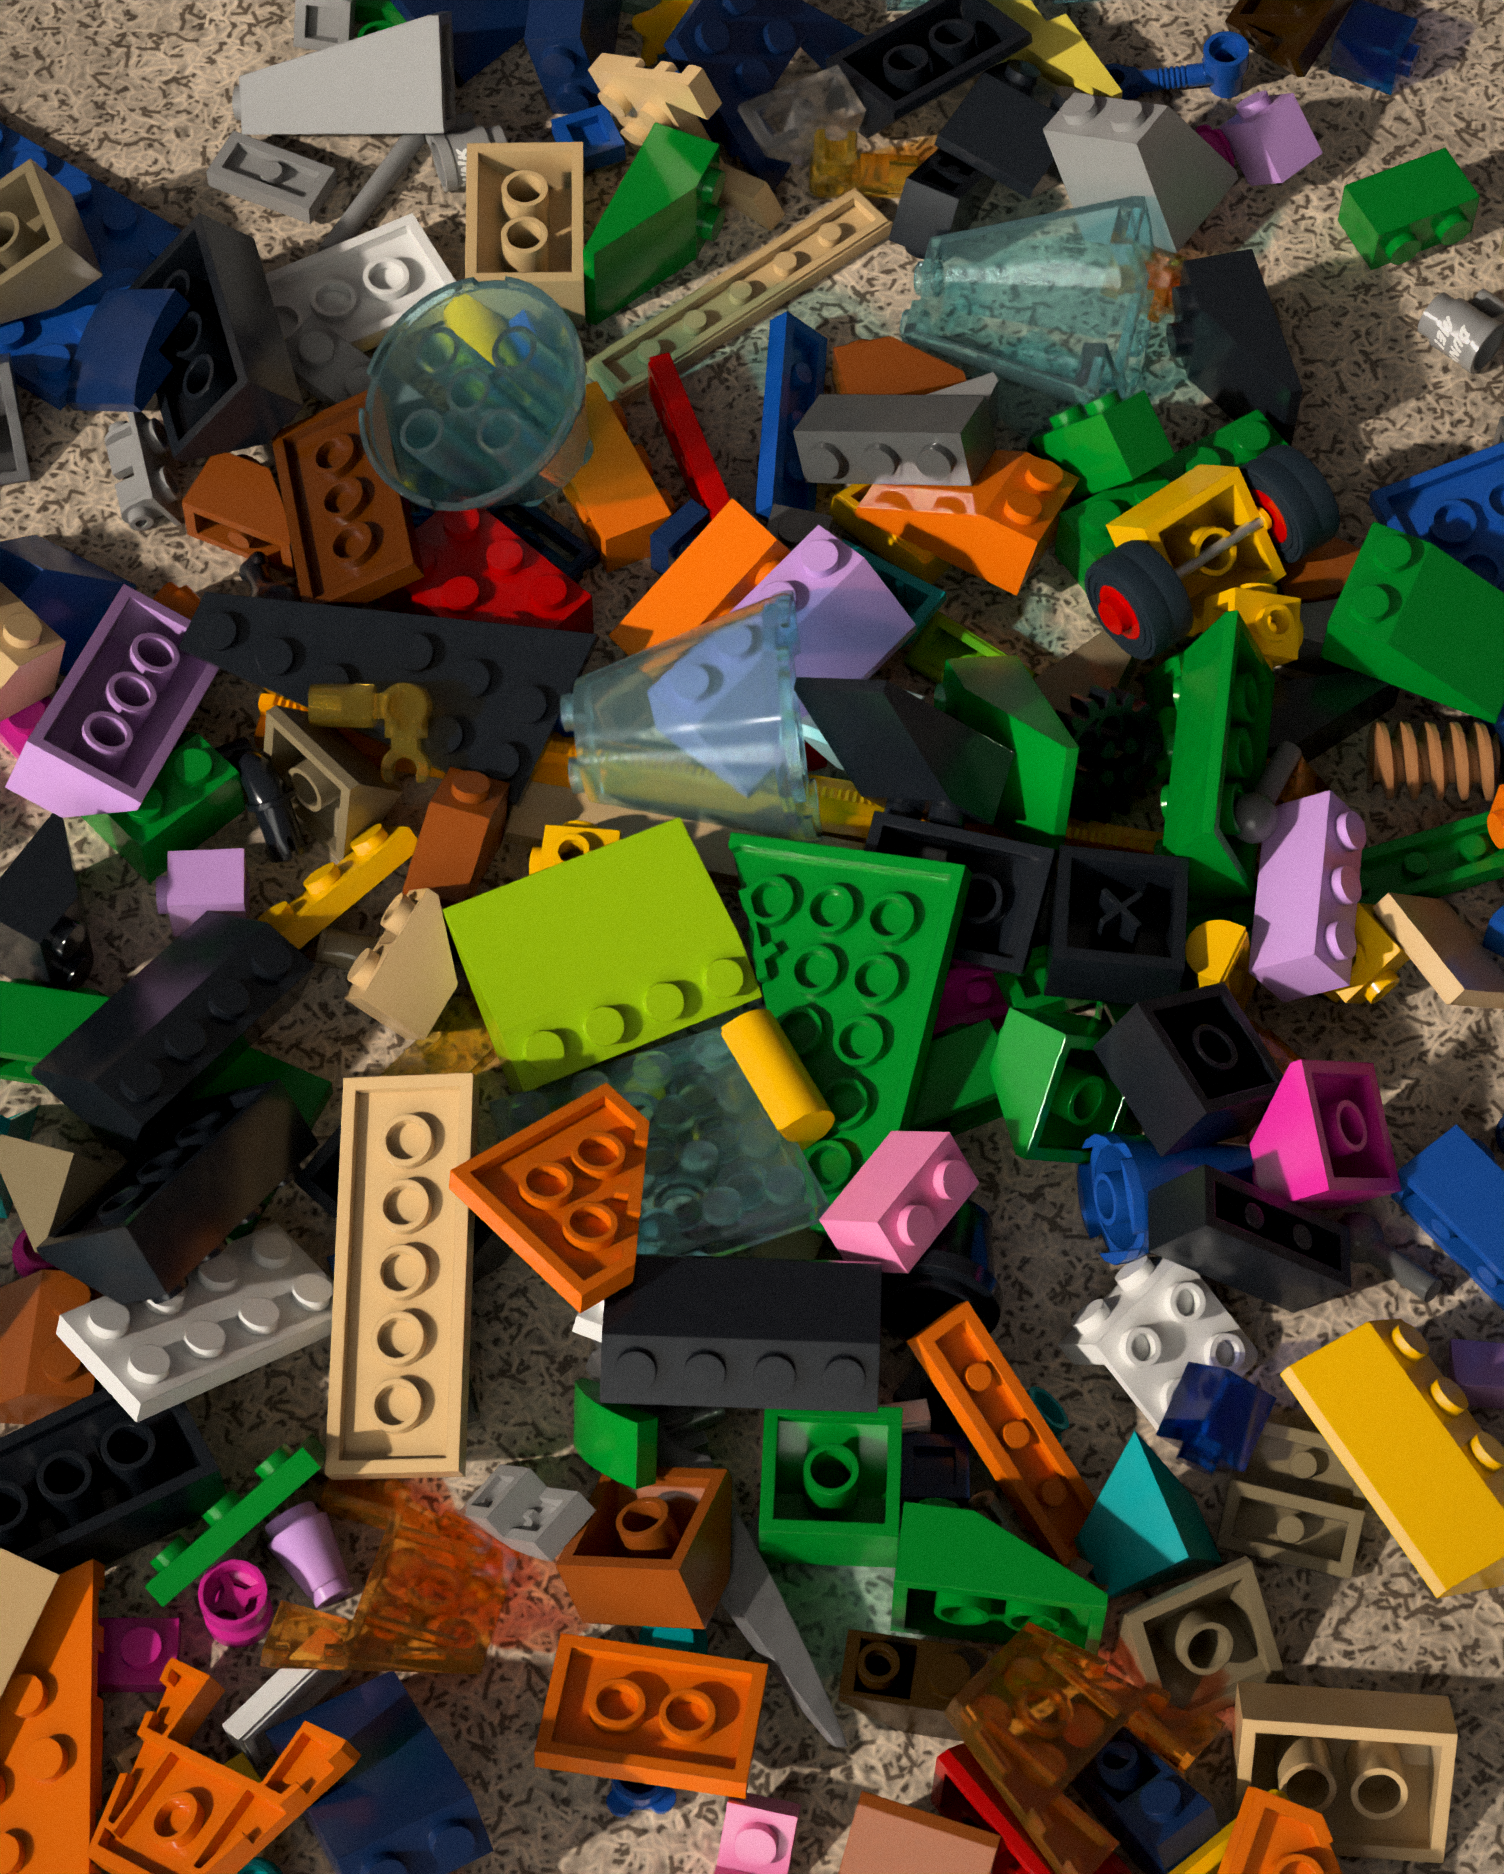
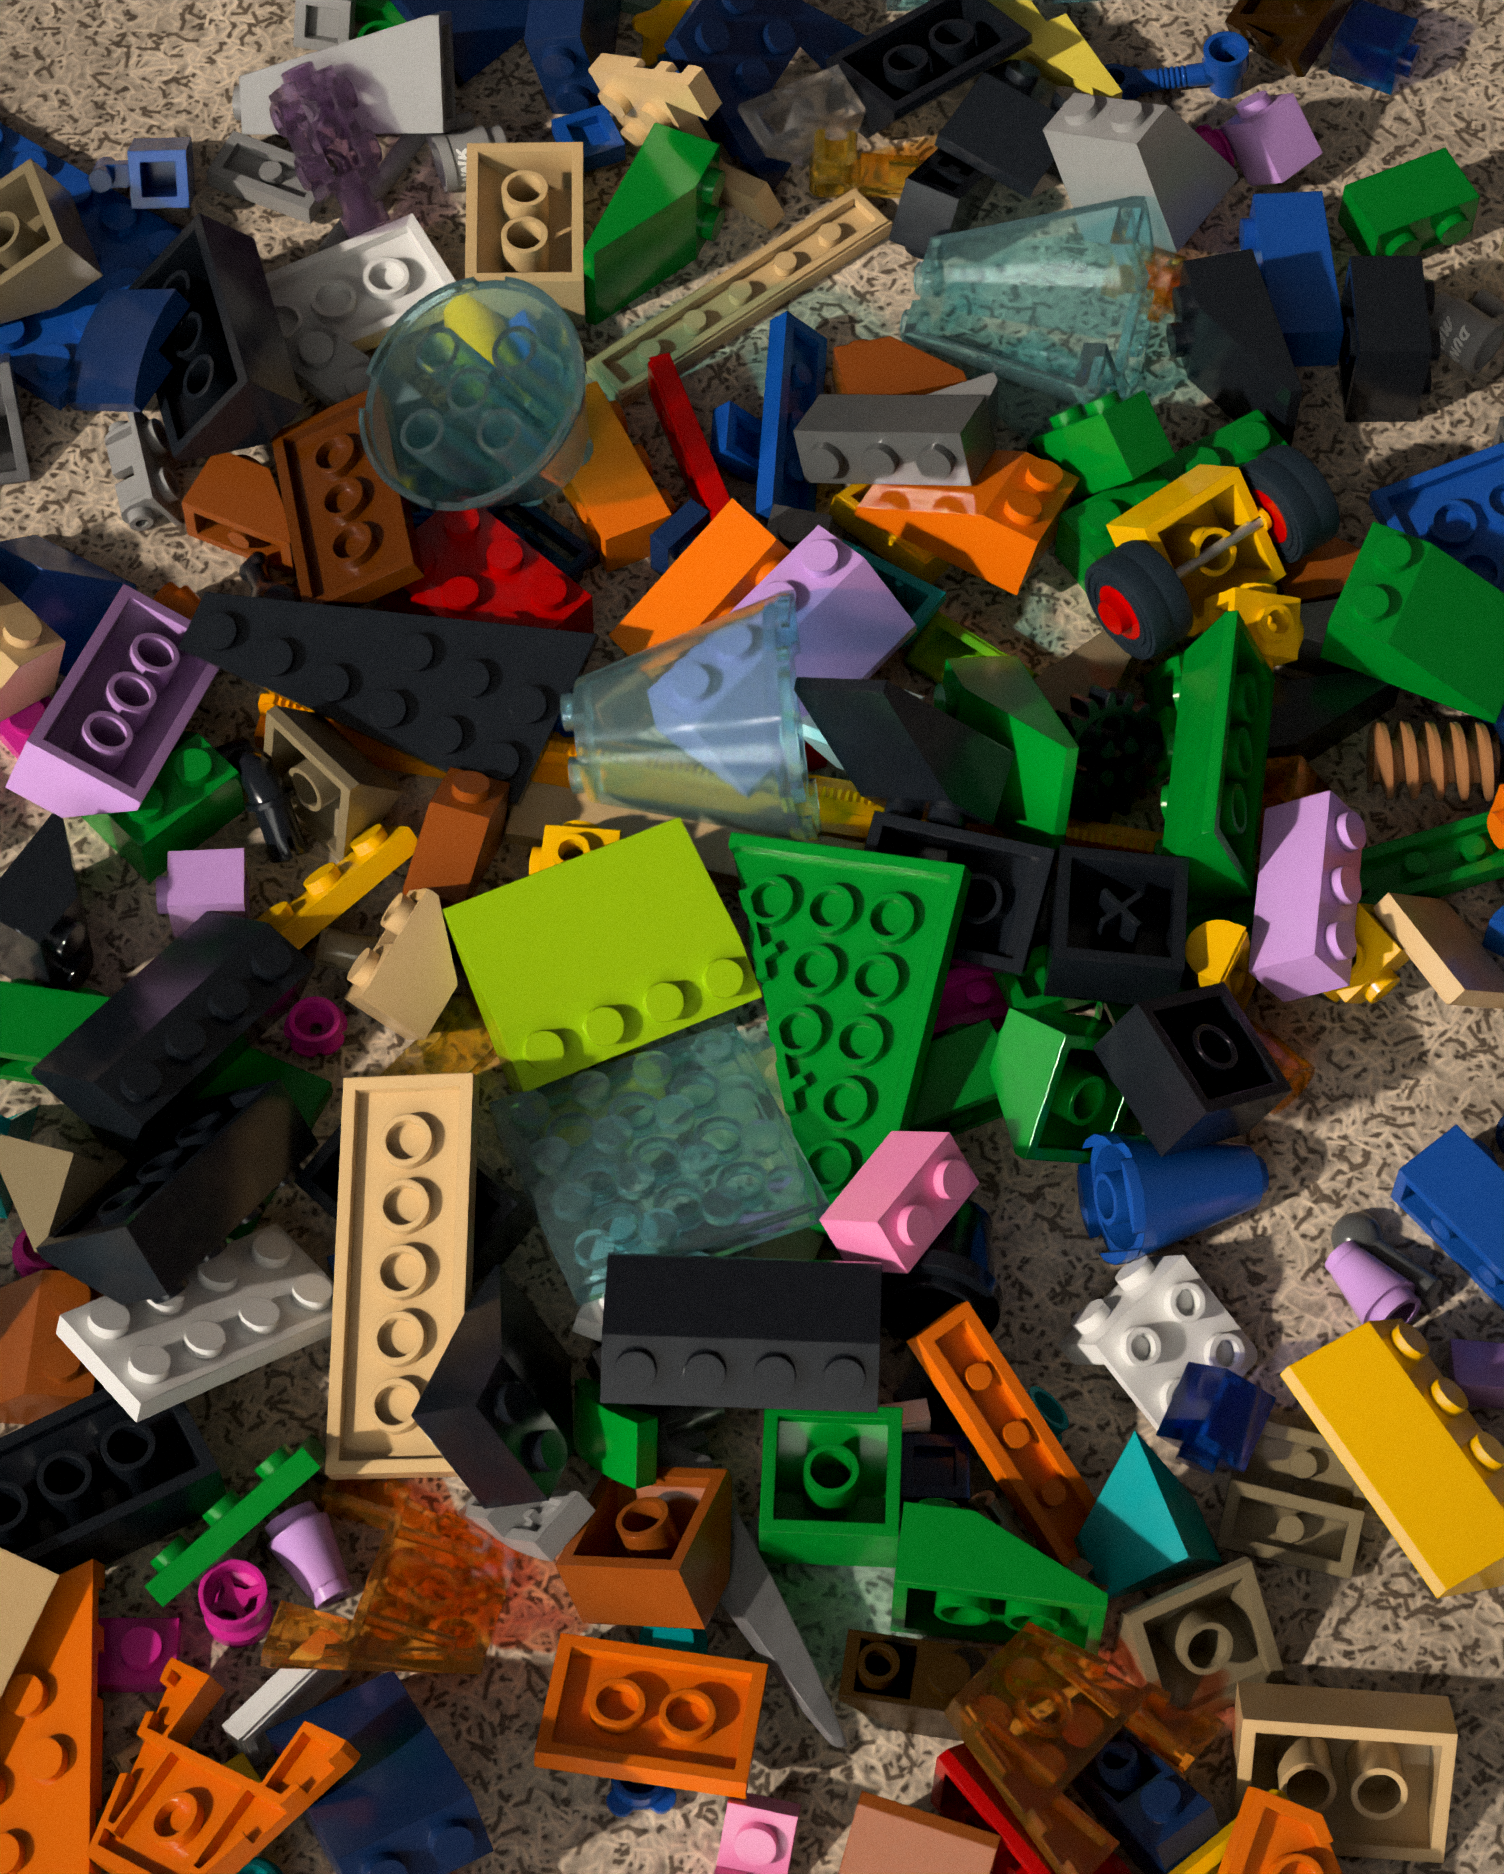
clear yellow bar [308,682,432,783] -> none
orange plate [449,1082,650,1314] -> none
yellow brick [721,1009,835,1152] -> none
black brick [1148,1164,1351,1313] -> none
dark grey bar [1233,741,1302,844] -> none
dark pink slope [1249,1059,1401,1210] -> none
none -> blue brick [88,137,195,209]
none -> clear purple brick [268,61,391,239]
none -> dark pink plate [284,996,348,1058]
none -> black slope [411,1264,574,1509]
none -> blue plate [710,401,762,484]
none -> blue brick [1239,191,1344,367]
none -> lavender cone [1325,1240,1421,1325]
none -> black brick [1338,256,1440,422]

